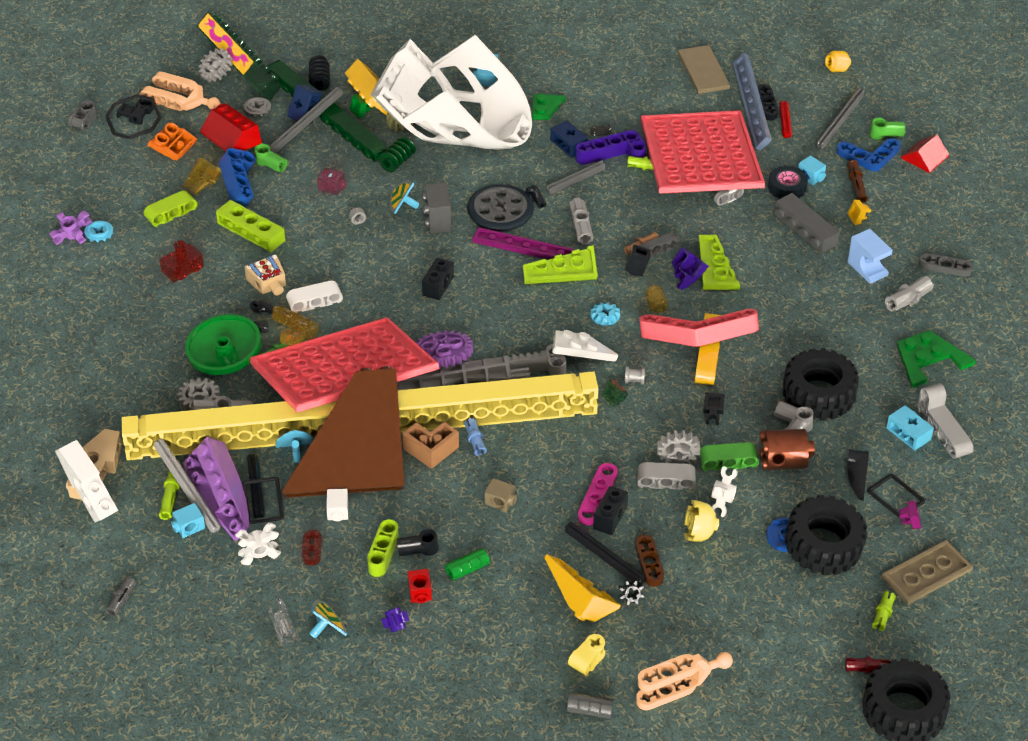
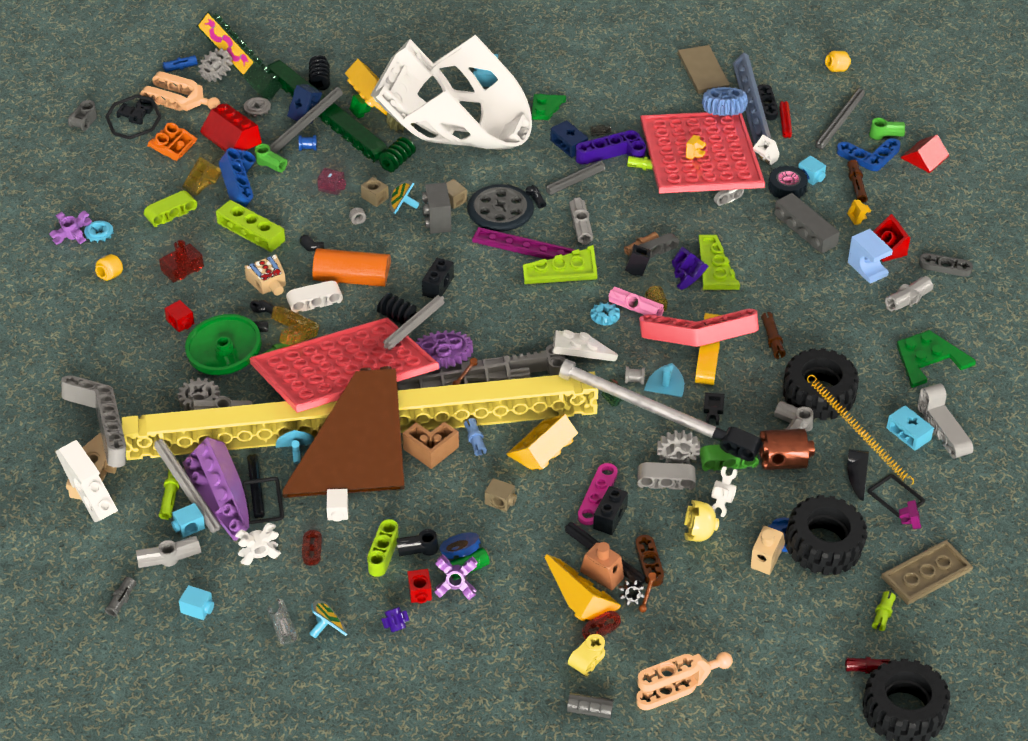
none -> light grey beam [61,376,126,468]
none -> yellow head [95,254,123,281]
none -> light grey piece [136,536,201,568]
none -> blue pin [163,55,198,73]
none -> red brick [164,300,194,332]
none -> medium azure brick [179,585,214,620]
none -> blue bush [299,135,317,151]
none -> black arm [300,235,324,251]
none -> orange brick [312,248,391,287]
none -> dark tan brick [361,177,389,207]
none -> black piece [377,292,417,325]
none -> light grey axle [383,295,445,350]
none -> pin [434,554,478,600]
none -> blue tile [440,532,481,559]
none -> dark tan brick [446,179,467,209]
none -> dark orange hinge [453,358,478,385]
none -> slope [507,414,578,470]
none -> flat silver piece [559,359,762,461]
none -> nougat torso [580,542,624,591]
none -> clear red beam [582,611,621,639]
none -> bright pink piece [609,287,664,316]
none -> dark orange hinge [639,572,657,613]
none -> medium azure shield [644,363,685,397]
none -> yellow tile [686,135,706,160]
none -> medium blue gear [702,87,748,117]
none -> tan torso [751,526,785,575]
none -> white leg [753,135,779,165]
none -> reddish brown pin [761,312,786,359]
none -> yellow piece [807,375,914,485]
none -> red slope [873,214,910,262]

